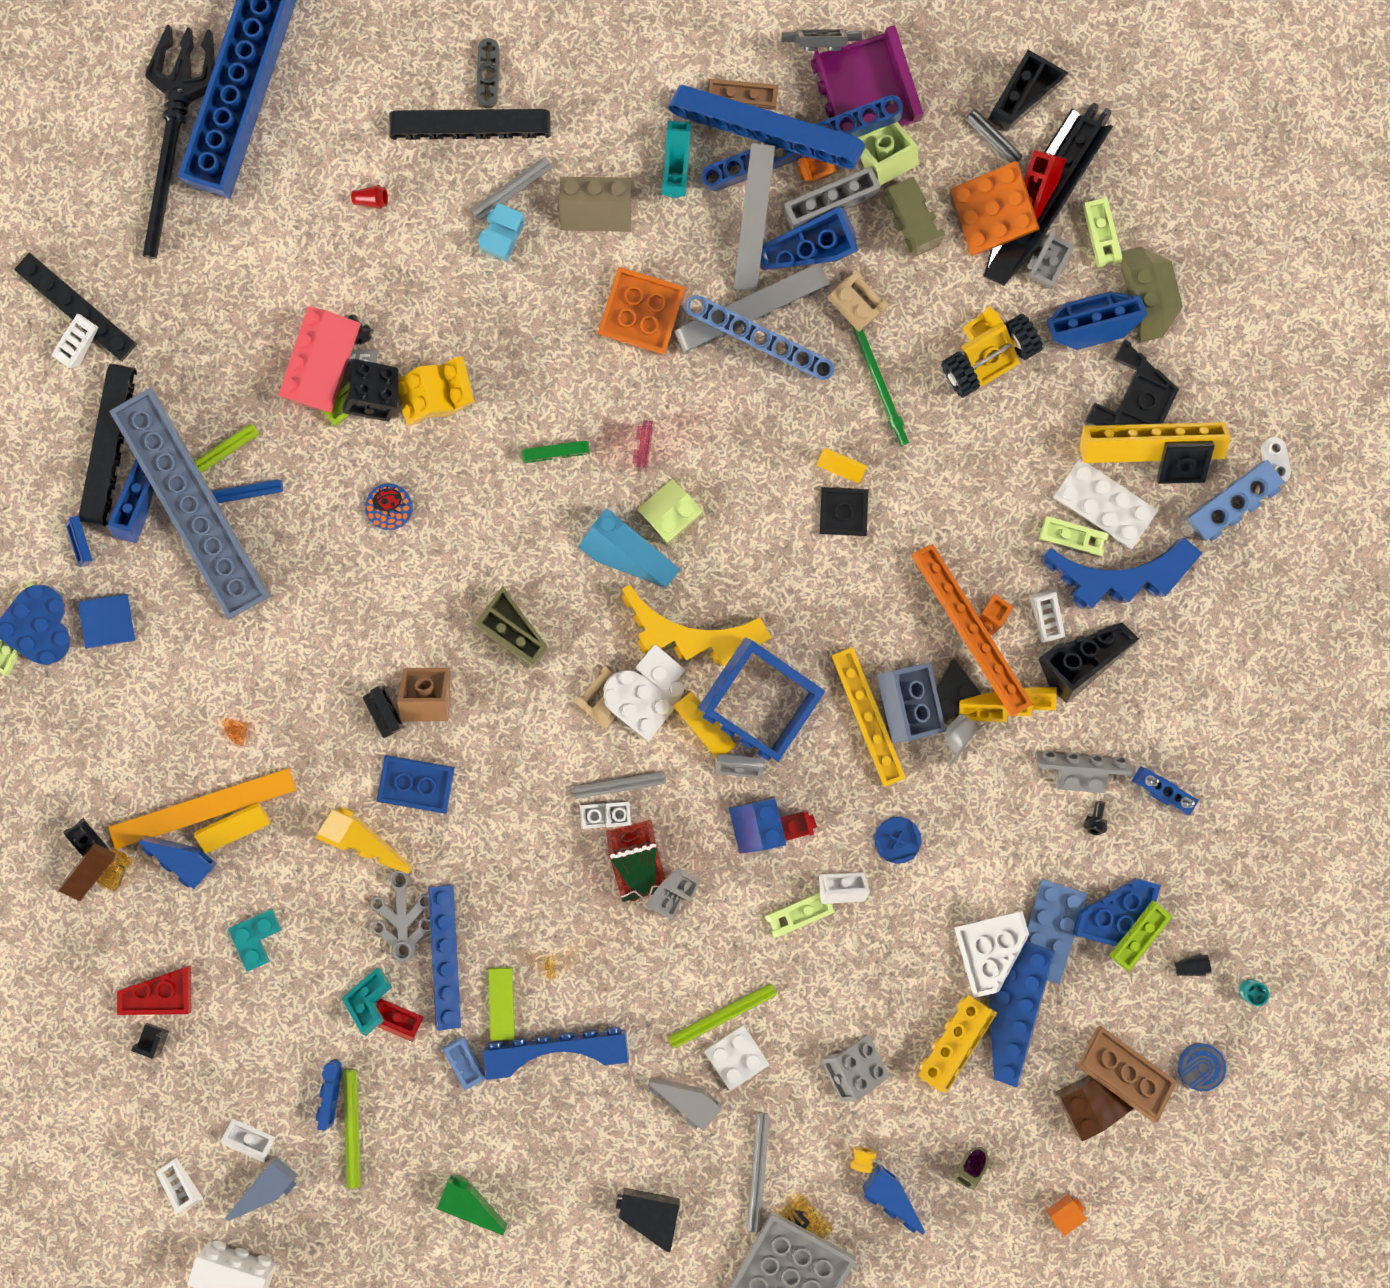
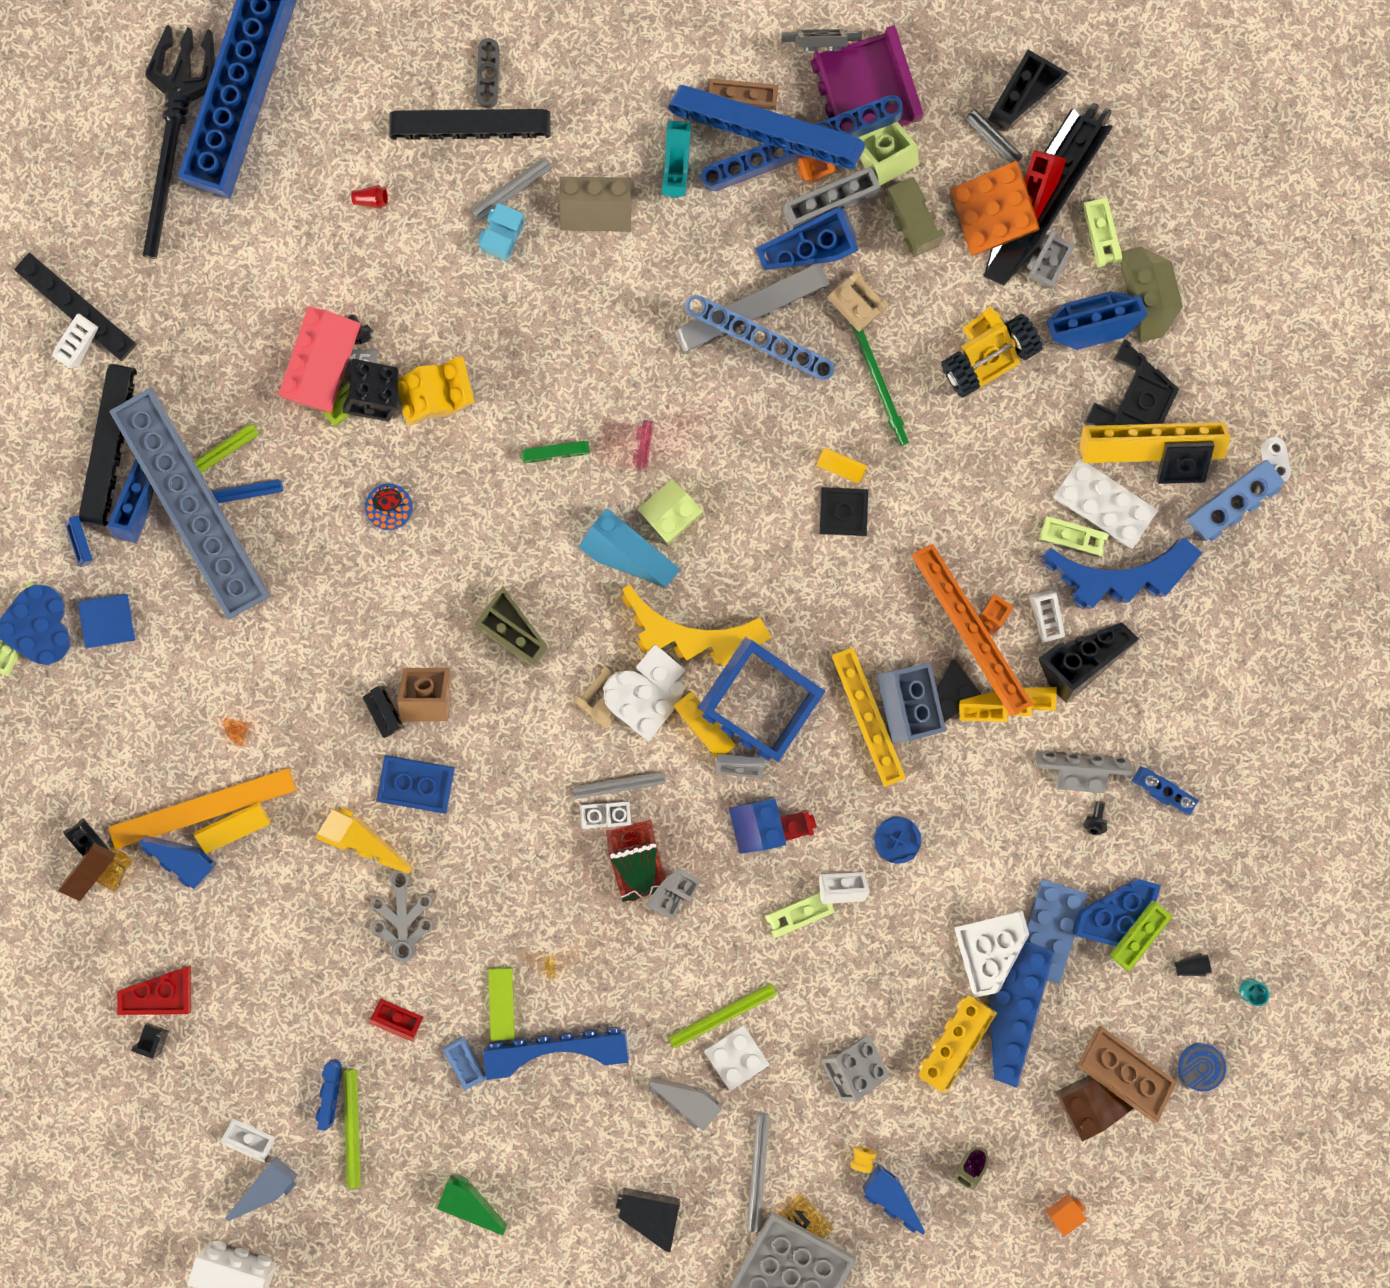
white slope [155,1158,203,1214] -> none
teal plate [228,908,282,972] -> none
teal plate [341,967,392,1036] -> none
blue plate [428,885,461,1031] -> none
orange plate [598,266,686,356] -> none
light grey tile [733,143,775,291] -> none
light grey piece [945,714,986,767] -> none

